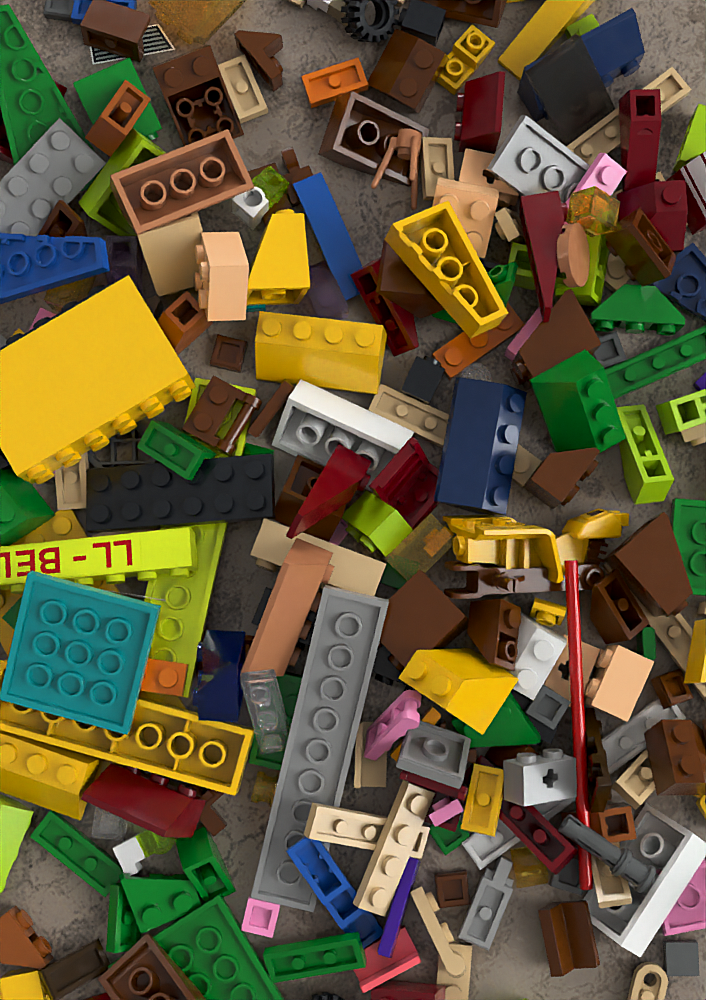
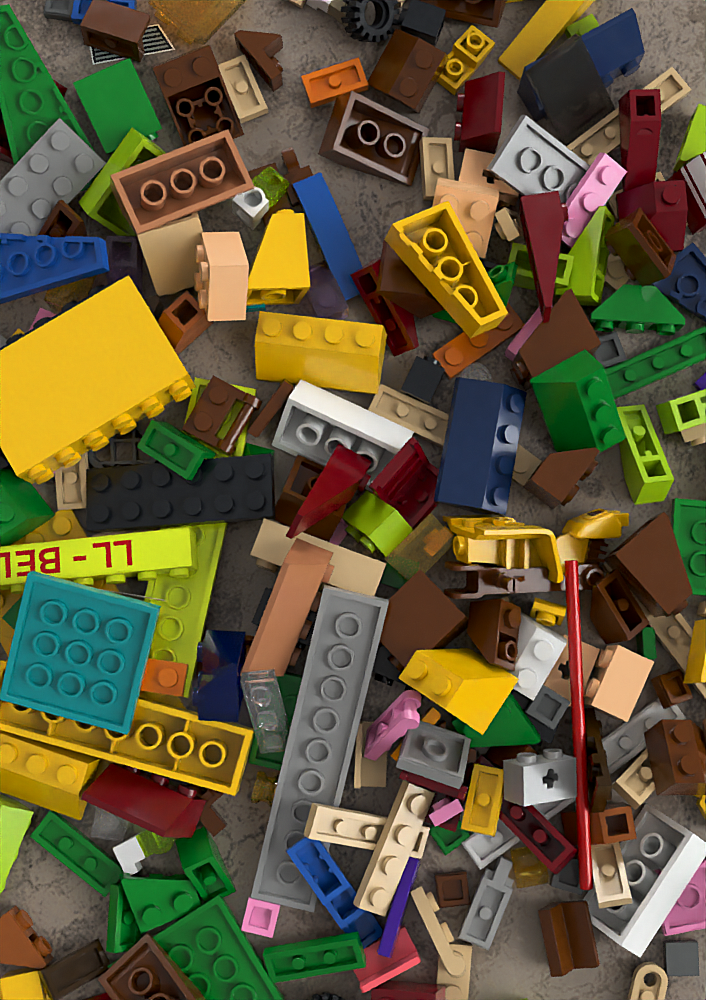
dark orange slope [85,79,151,157] -> none
reddish brown tile [210,334,248,373] -> none
nougat plant [371,129,423,210] -> none
nougat tile [557,223,590,288] -> none
dark grey pin [558,814,656,893] -> none
clear yellow brick [566,186,620,237] -> none

